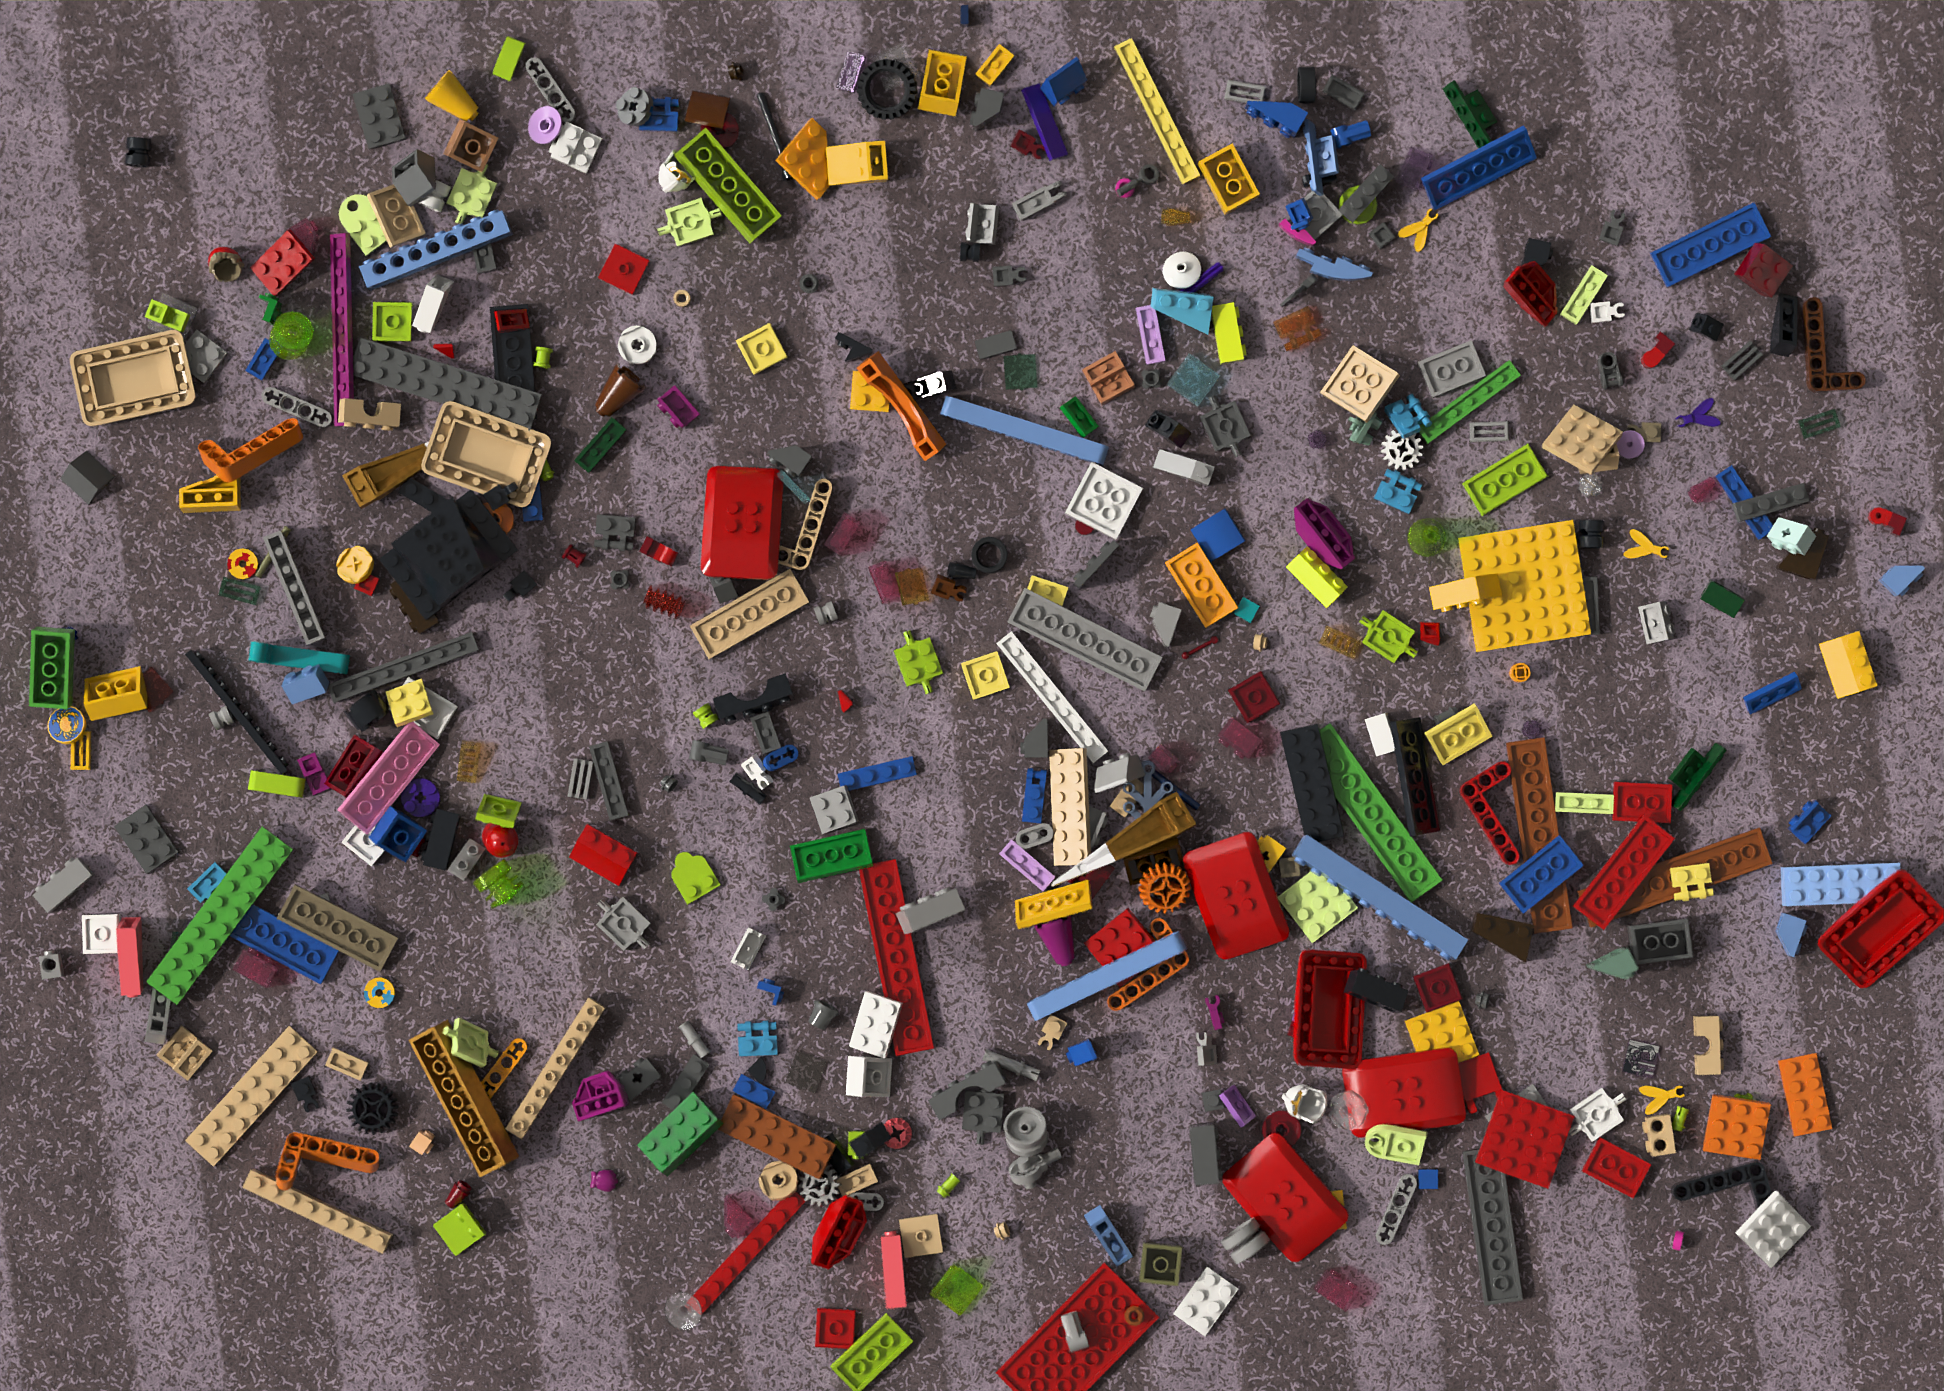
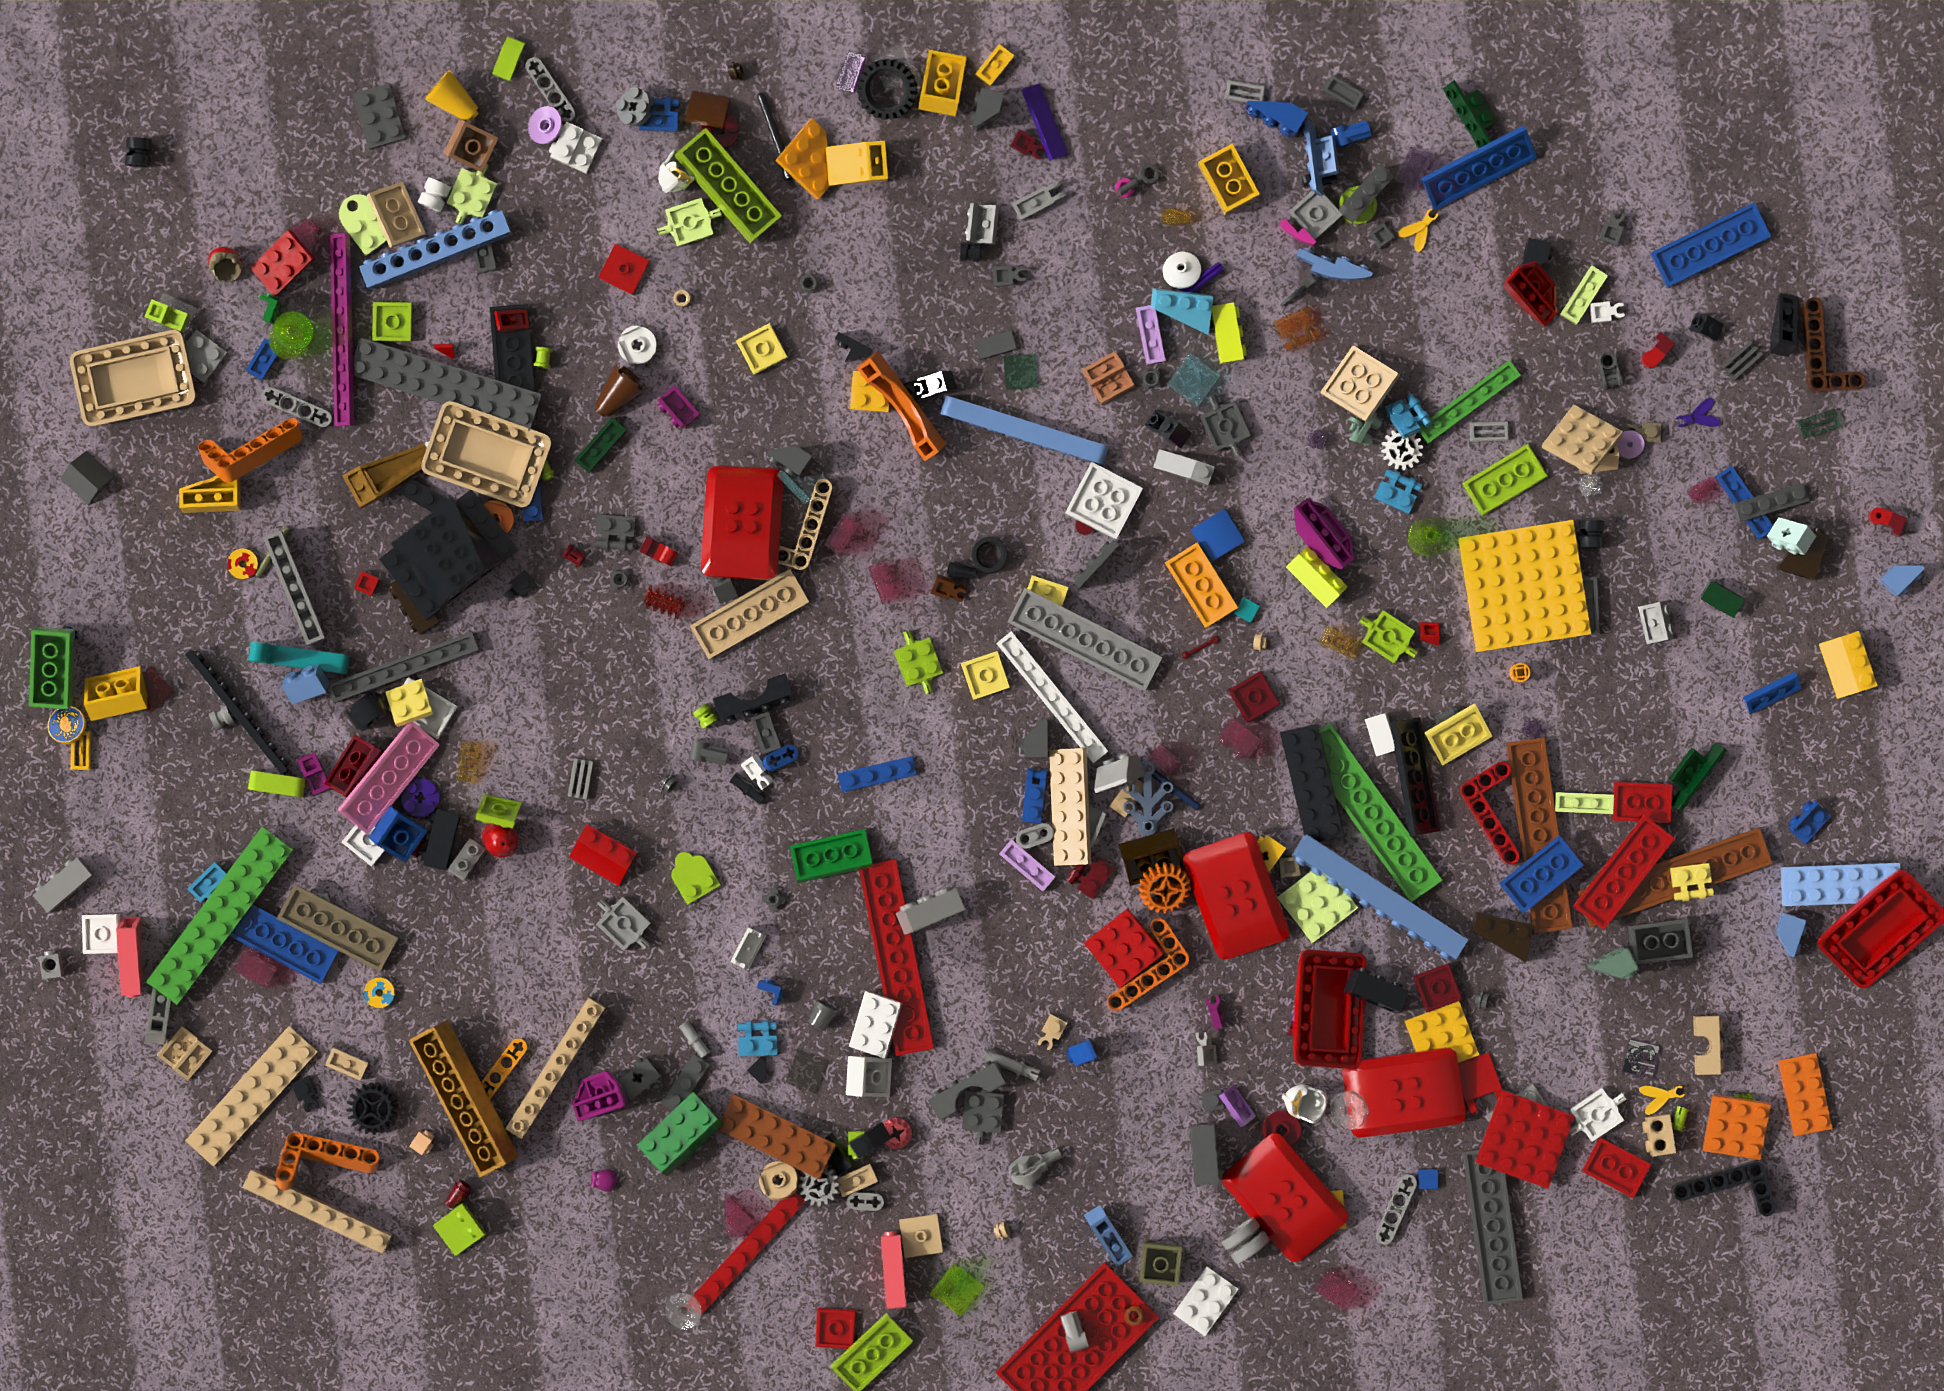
dark grey plate [114,805,179,874] -> none
clear green tile [218,577,261,605] -> none
yellow tile [336,546,374,584] -> none
tan arch [338,398,401,431] -> none
dark grey slope [392,149,436,207] -> none
white slope [412,274,454,333] -> none
yellowish green plate [443,1018,498,1068] -> none
clear neon green wheel [473,859,525,909] -> none
black plate [483,482,518,511] -> none
dark grey plate [589,741,629,821] -> none
blue plate [733,1074,775,1109] -> none
light grey plate [810,785,859,834] -> none
red wedge [811,1195,867,1270] -> none
light grey wheel [814,601,838,626] -> none
red slope [838,690,853,712] -> none
clear yellow piece [895,568,929,606] -> none
lime pin [937,1173,961,1198] -> none
dark blue tile [961,5,969,27] -> none
light grey wheel [1004,1107,1048,1157] -> none
yellow plate [1015,880,1092,929] -> none
medium blue beam [1026,931,1187,1021] -> none
magenta cone [1034,915,1075,966] -> none
blue slope [1040,57,1087,106] -> none
pearl gold plate [1051,792,1196,886] -> none
green plate [1060,396,1099,438] -> none
light yellow plate [1114,38,1200,185] -> none
light grey slope [1150,602,1181,648] -> none
blue bracket [1285,198,1313,230] -> none
black tyre [1297,67,1316,104] -> none
yellowish green plate [1365,1124,1426,1165] -> none
light grey plate [1417,340,1486,398] -> none
yellow wedge [1429,573,1502,612] -> none
yellow piece [1624,529,1669,558] -> none
dark pink tile [1672,1231,1684,1251] -> none
dark red brick [1734,243,1793,298] -> none
white plate [1735,1191,1811,1268] -> none

